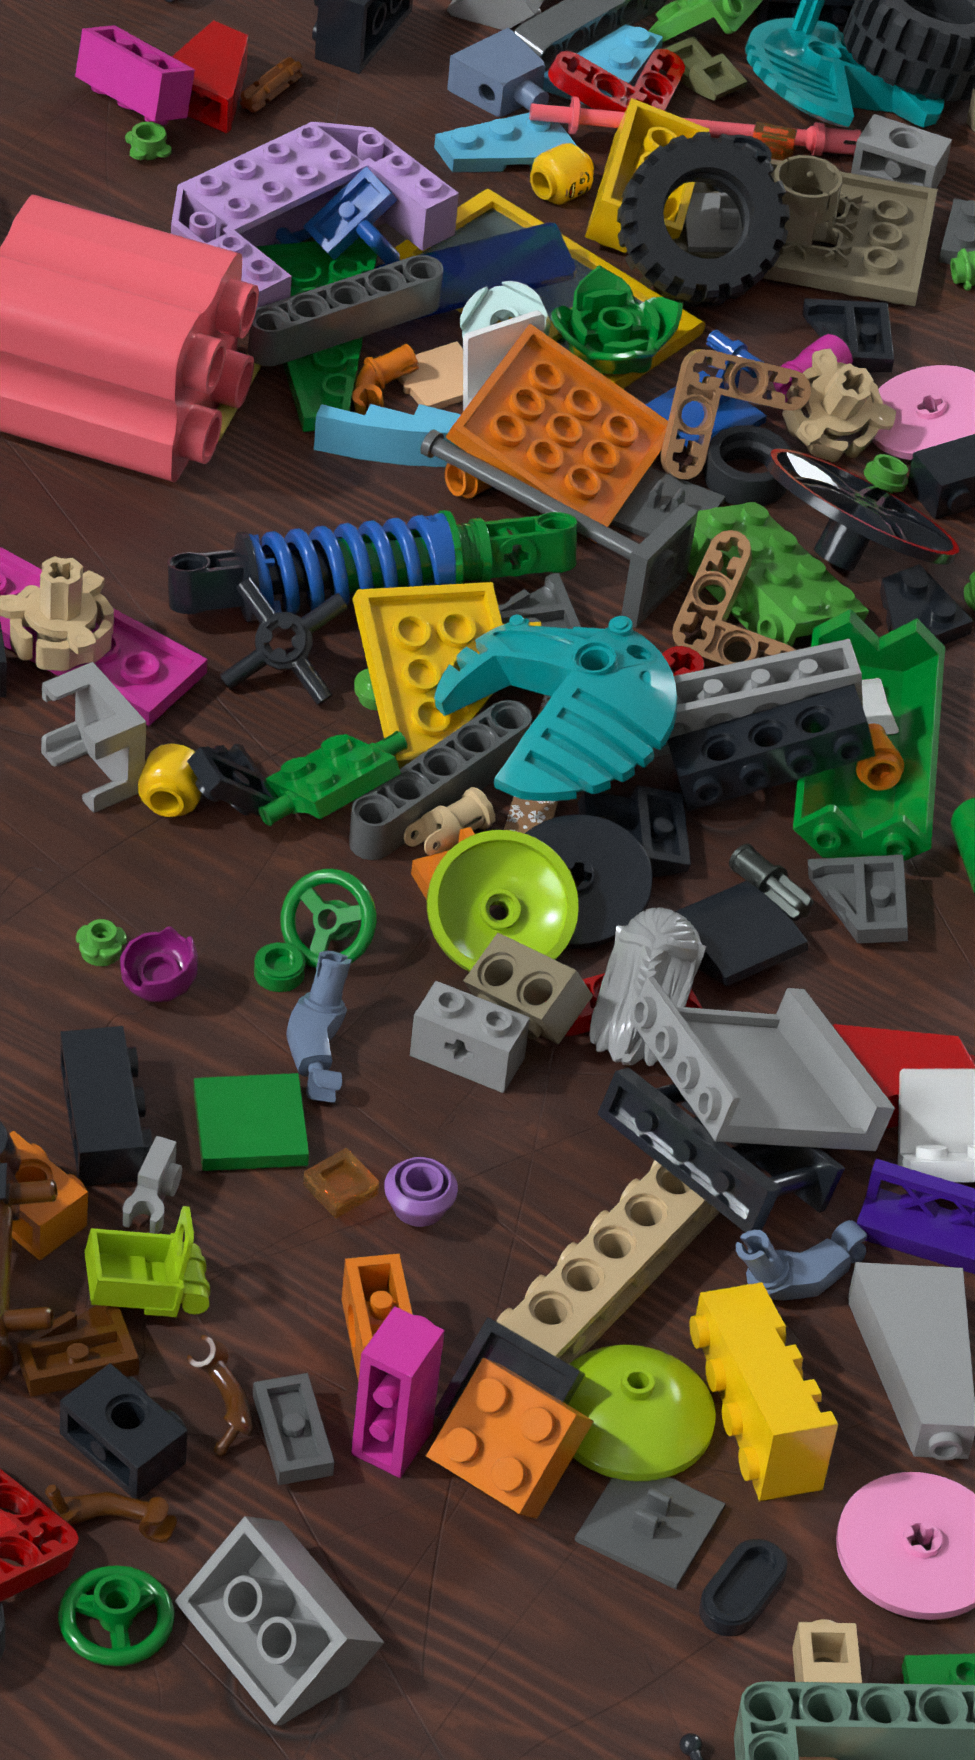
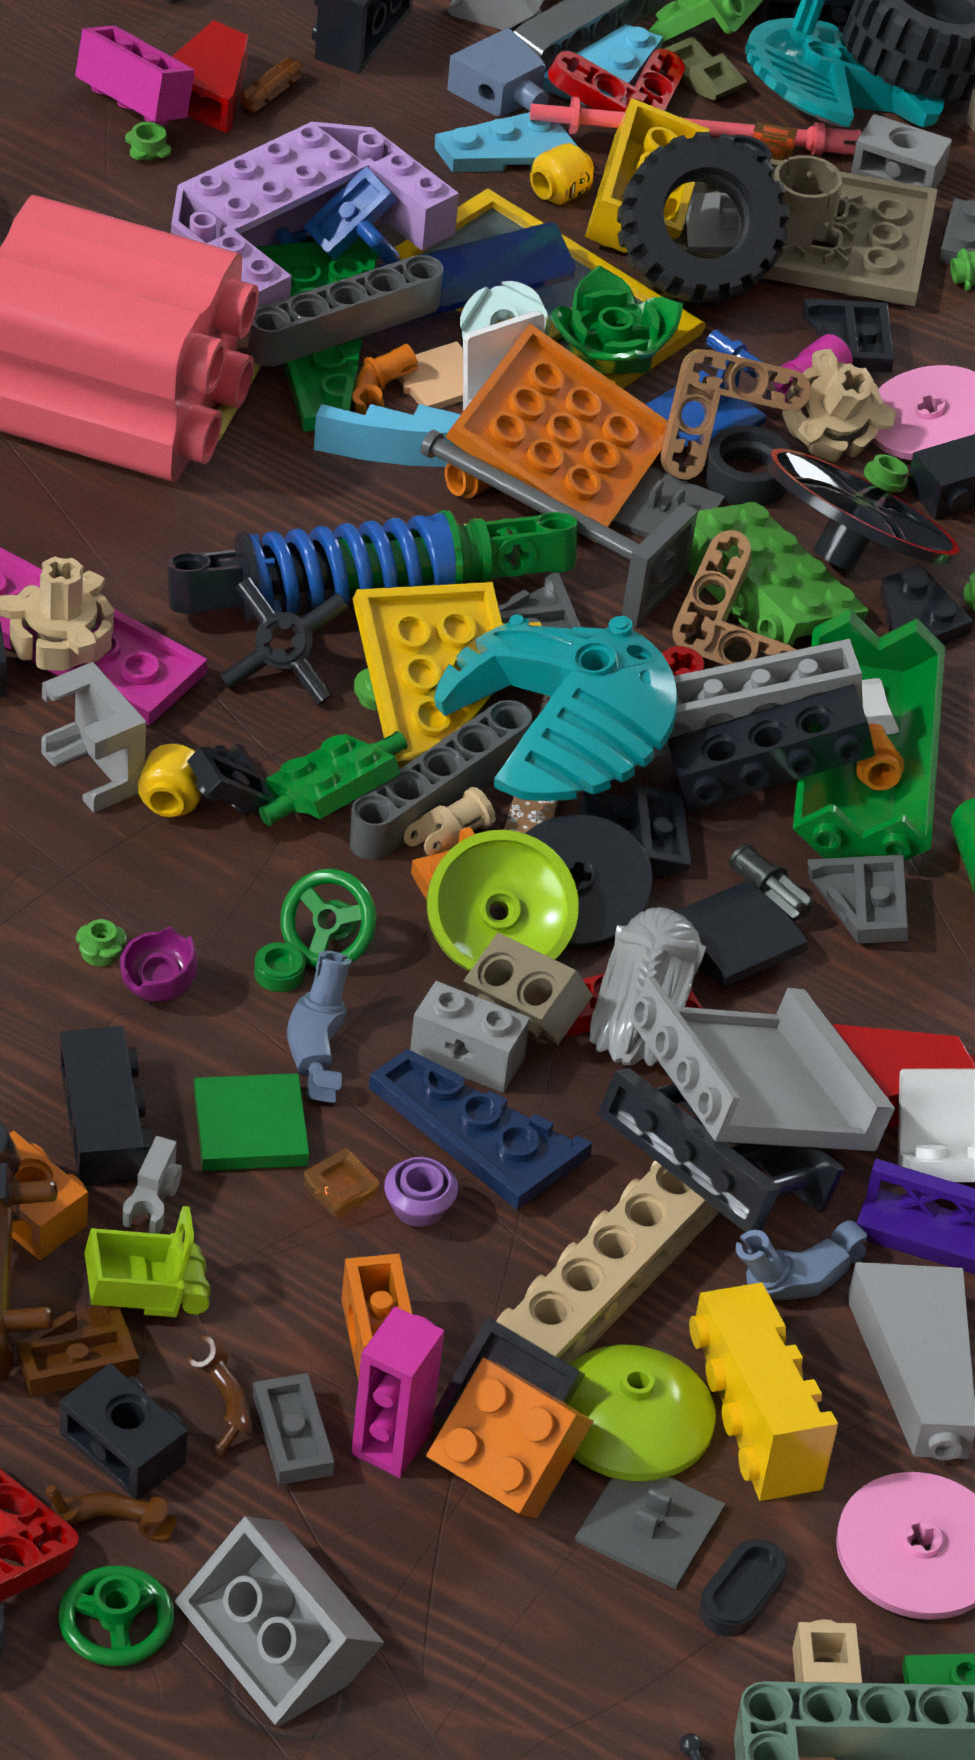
none -> dark blue wing [369,1049,593,1210]

